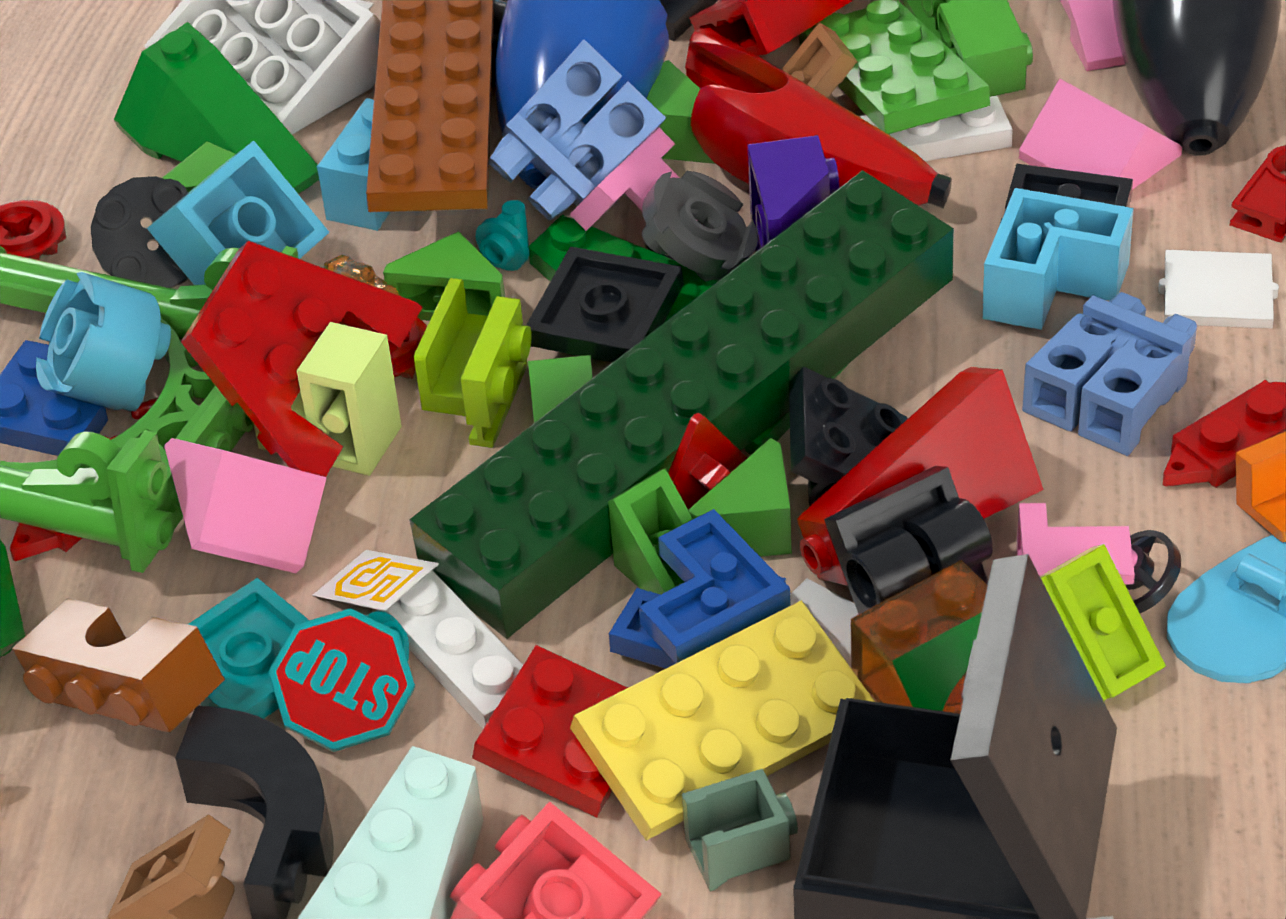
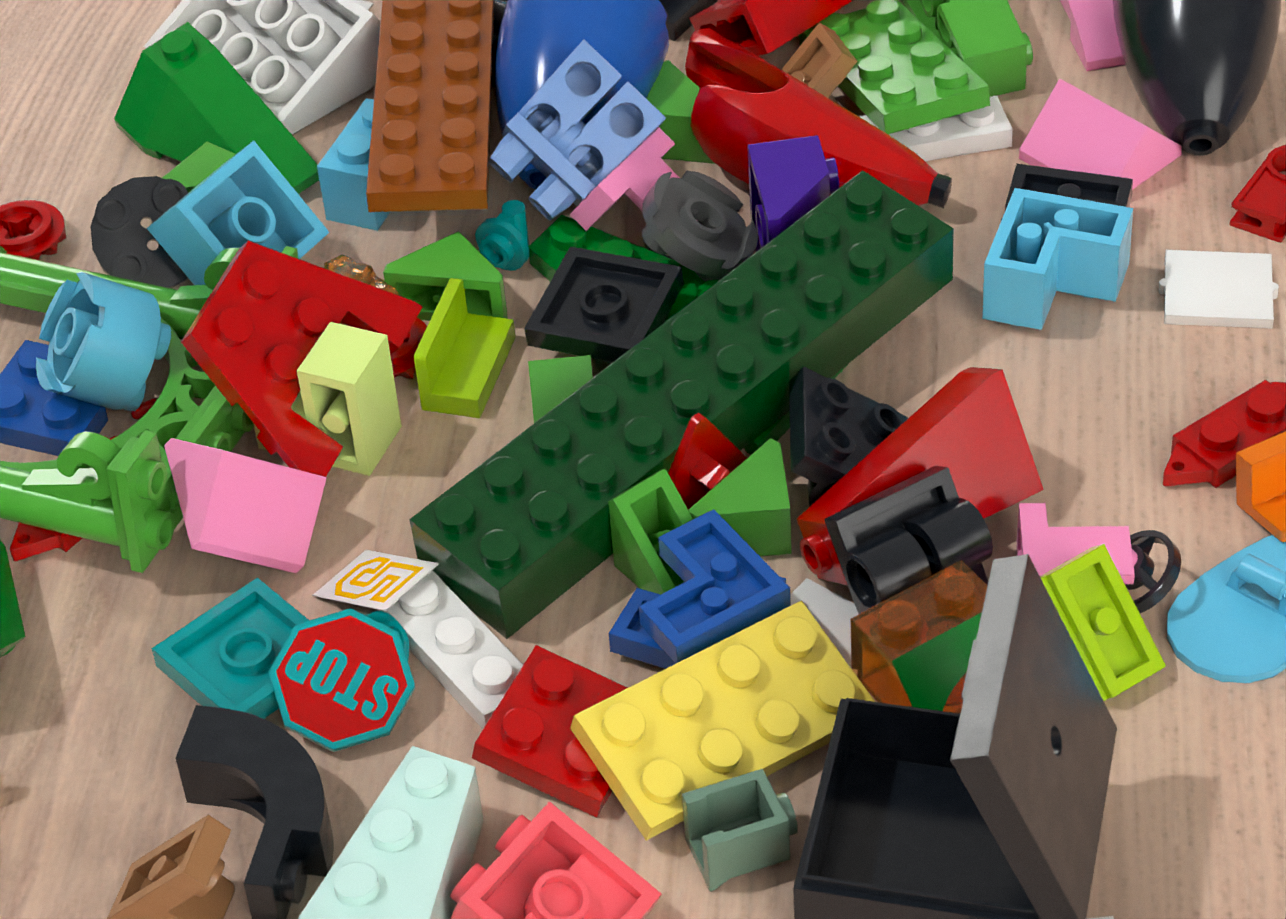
dark orange arch [12,598,225,733] -> none
lime plate [461,296,531,448] -> none
medium blue hips [1022,292,1197,456] -> none

